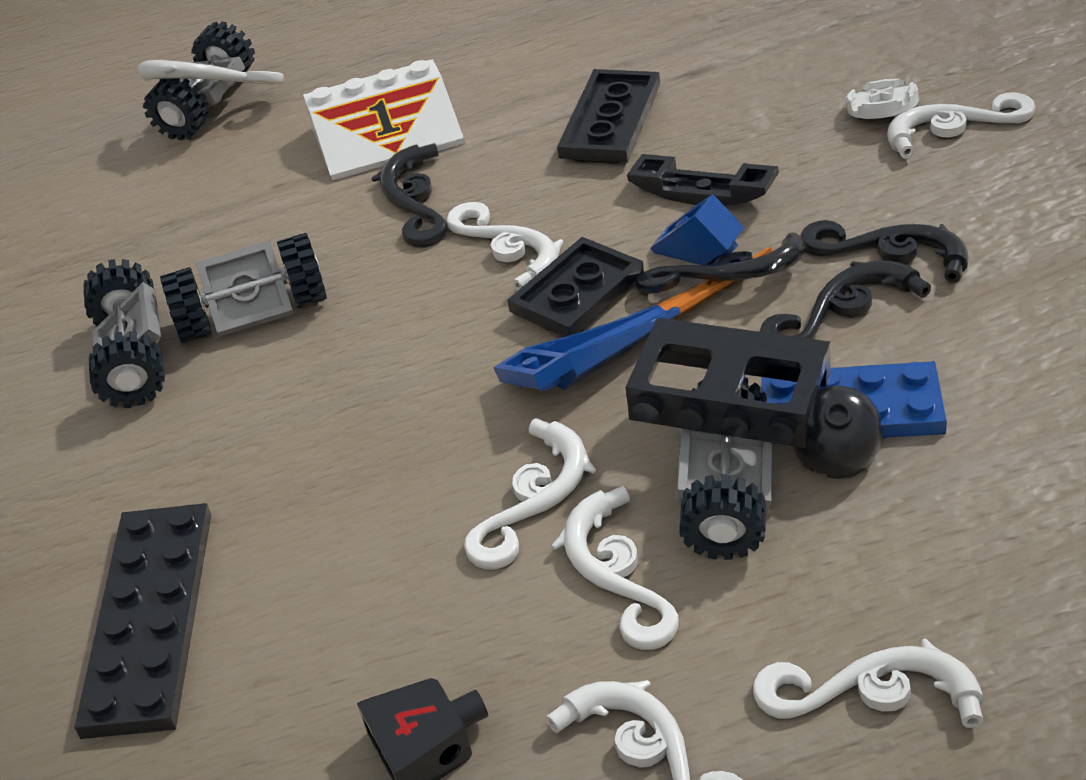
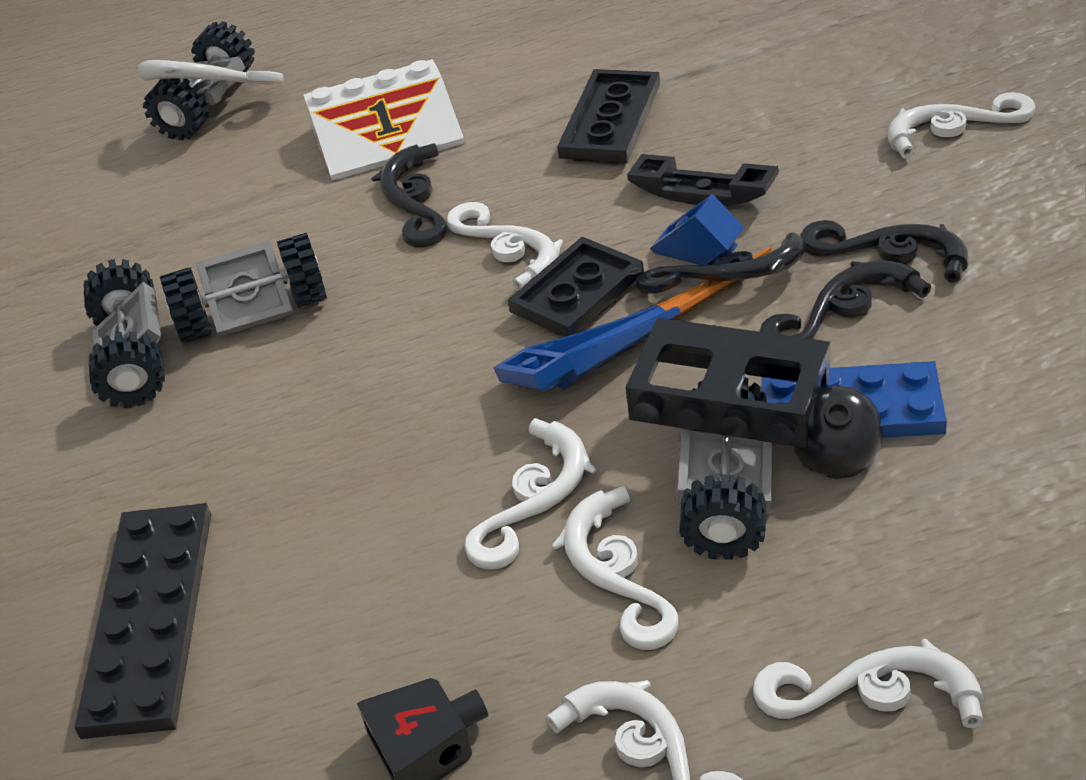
white tile [846,79,919,119] -> none

